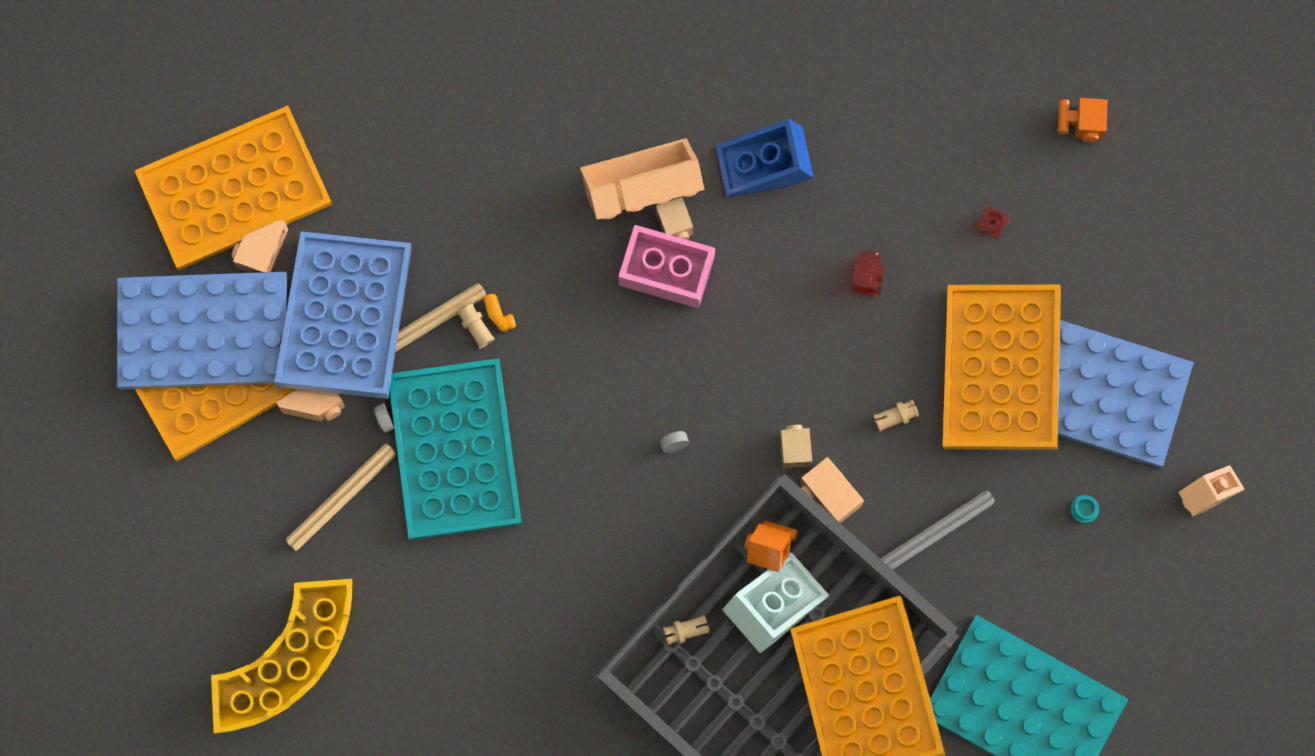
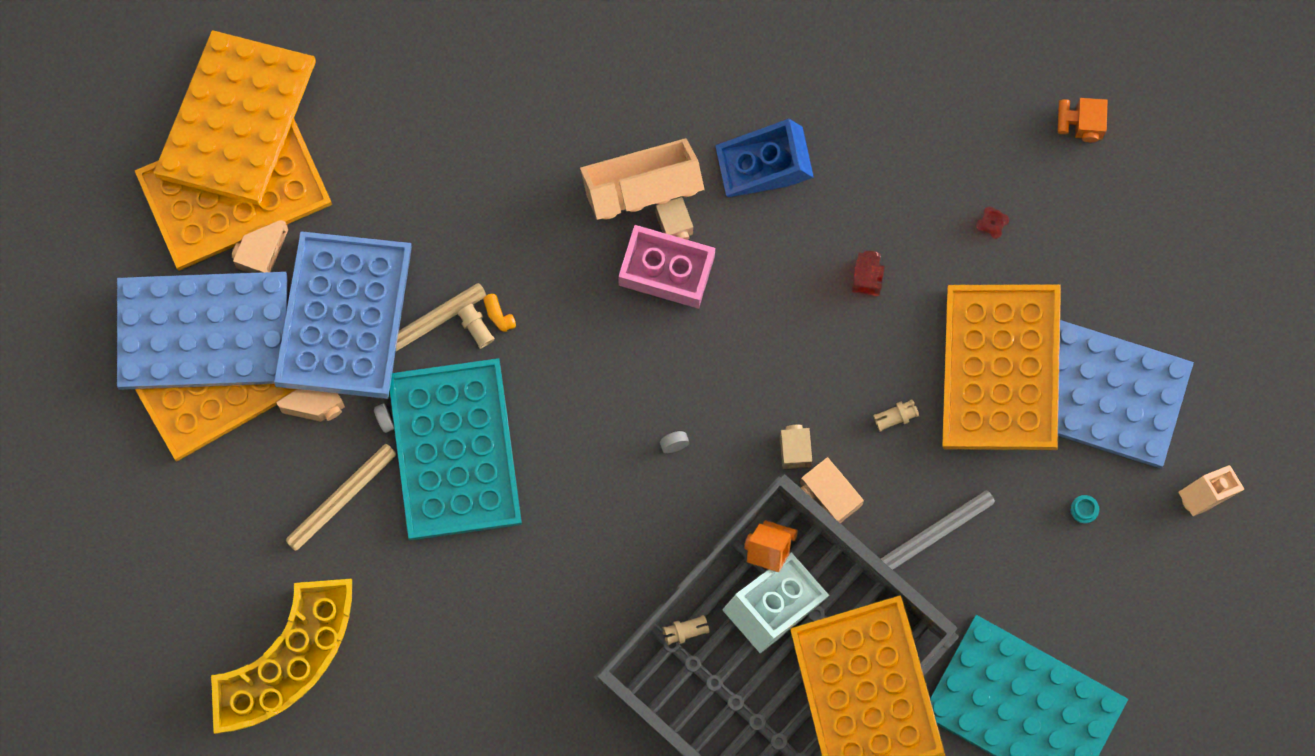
none -> light orange plate [154,30,316,205]

